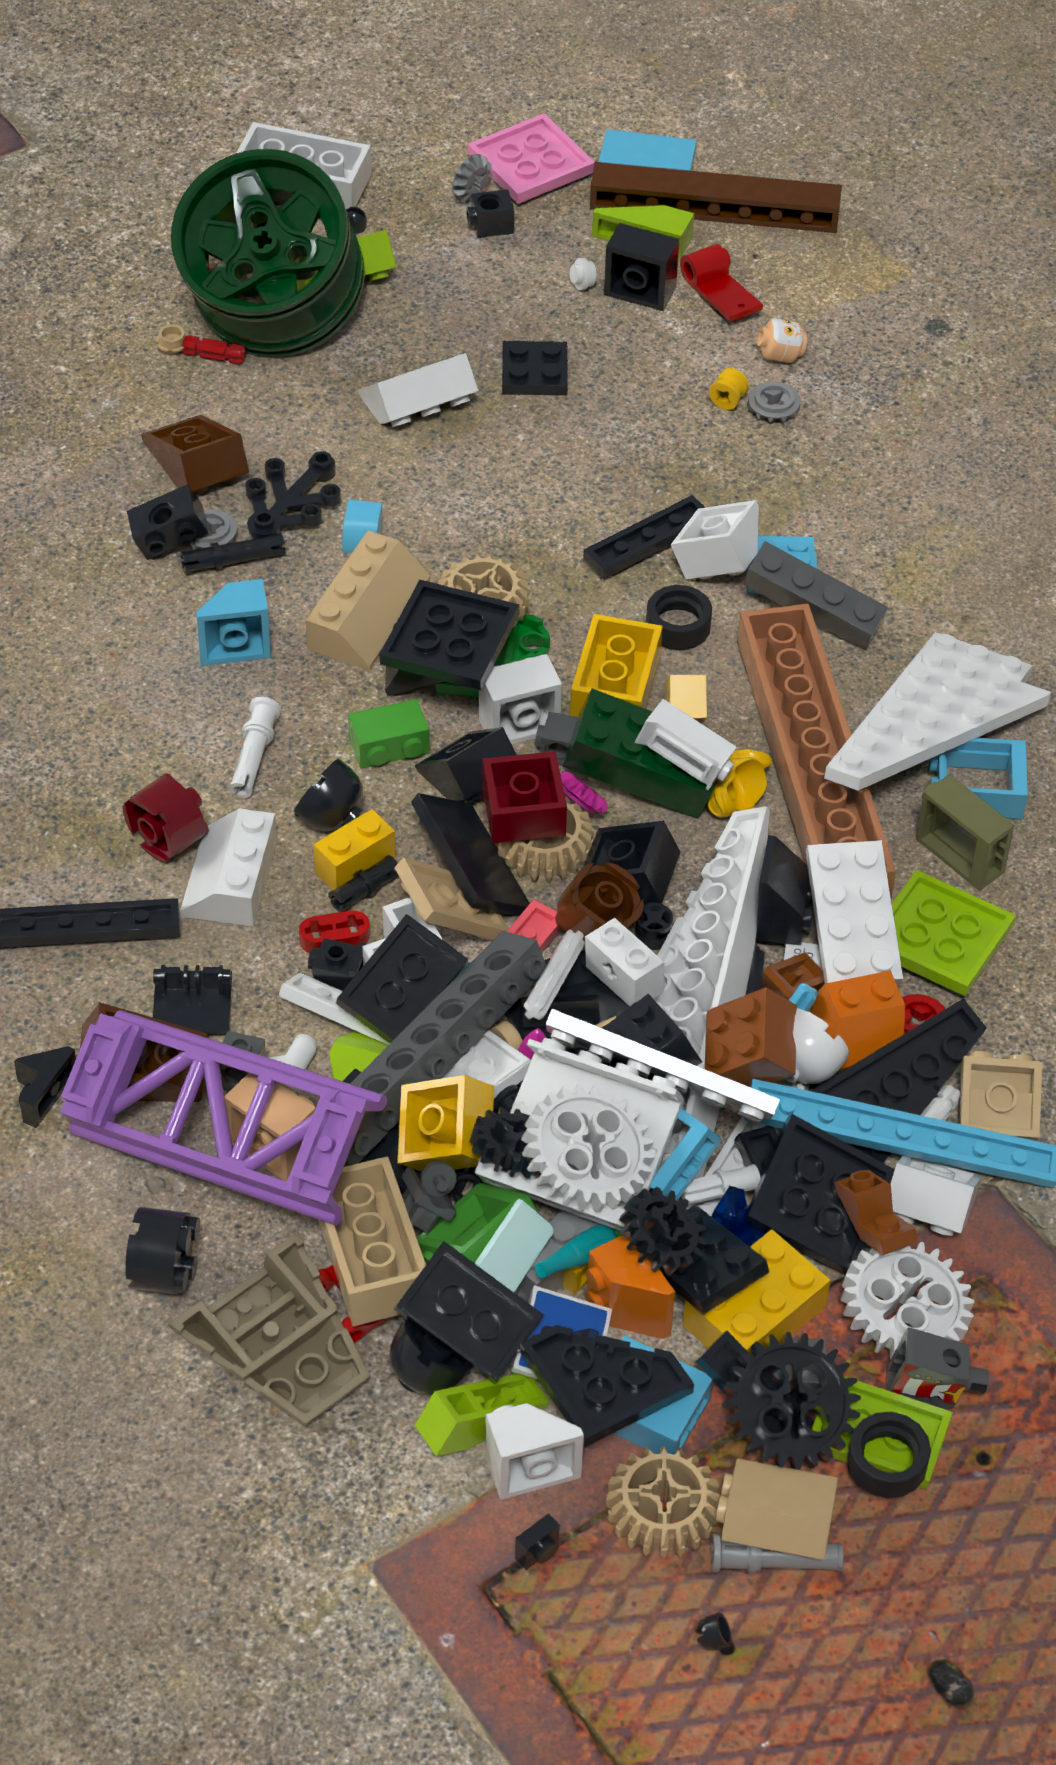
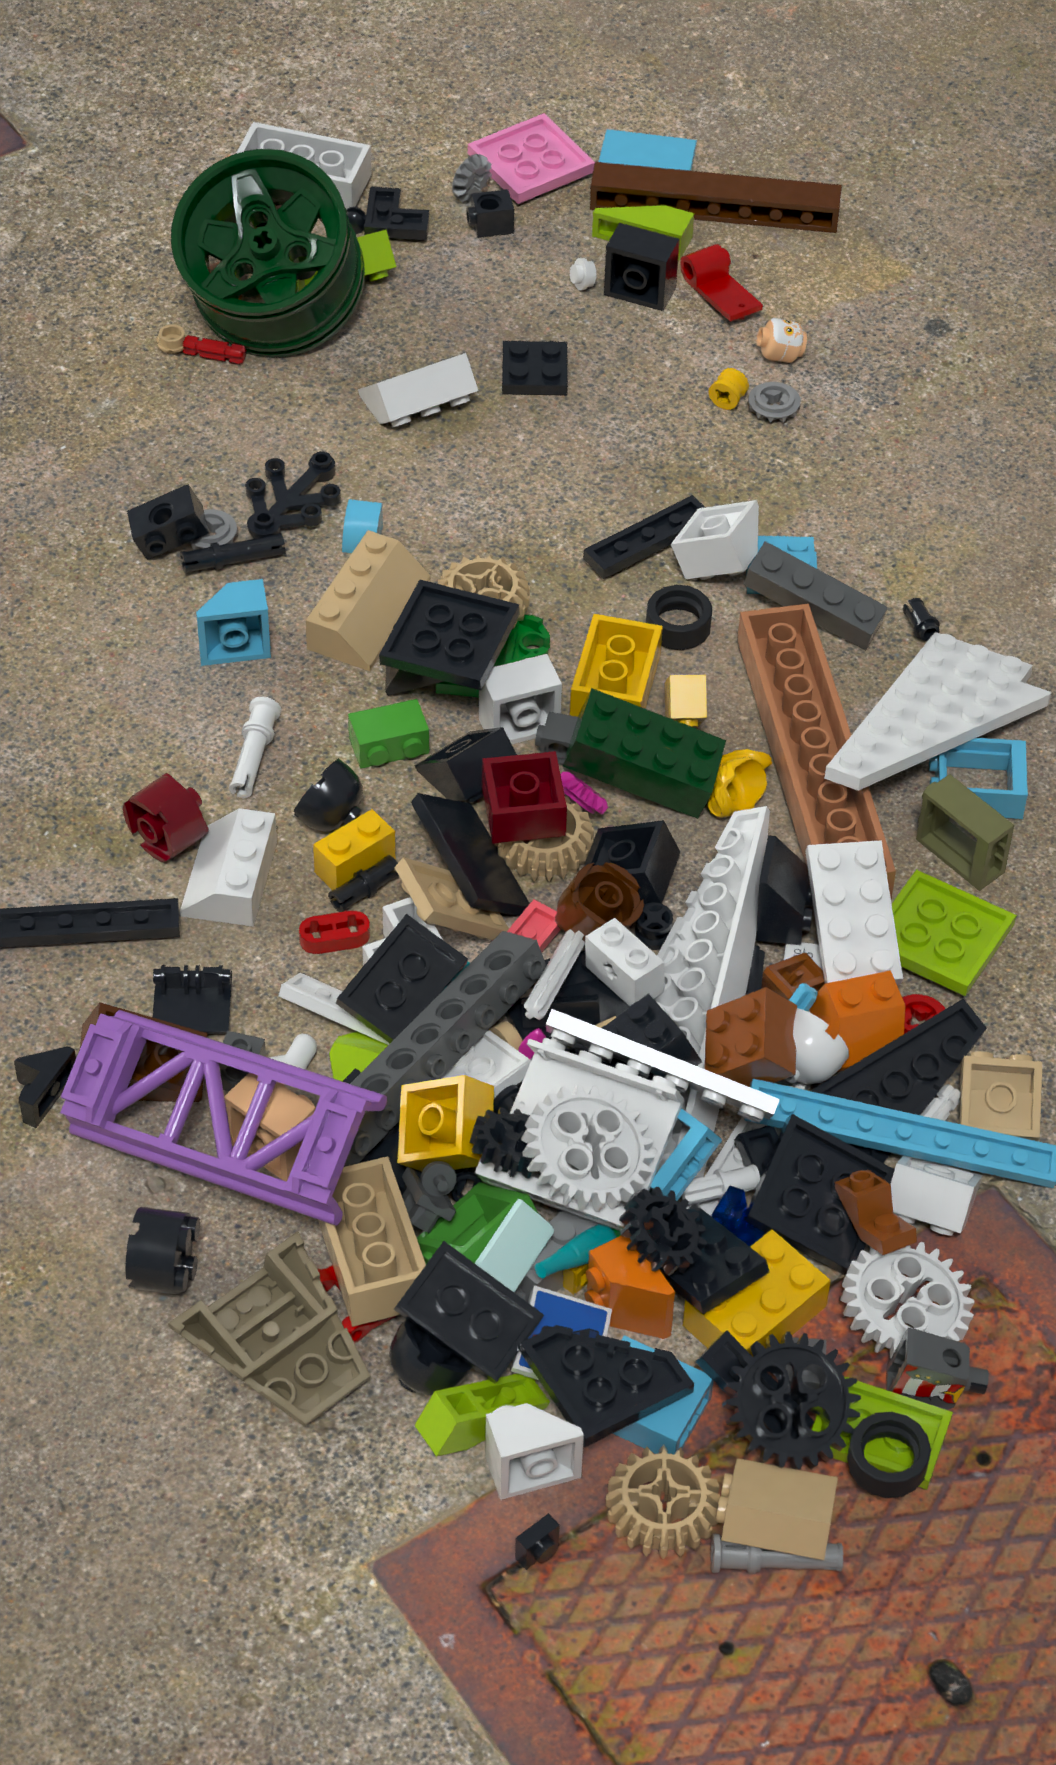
reddish brown slope [141,414,249,494] -> none
black brick [308,938,367,991] -> none
white window [635,699,736,790] -> none
black hinge [695,1612,732,1651] -> none
none -> black plate [364,186,430,240]
none -> black pin [903,598,940,641]

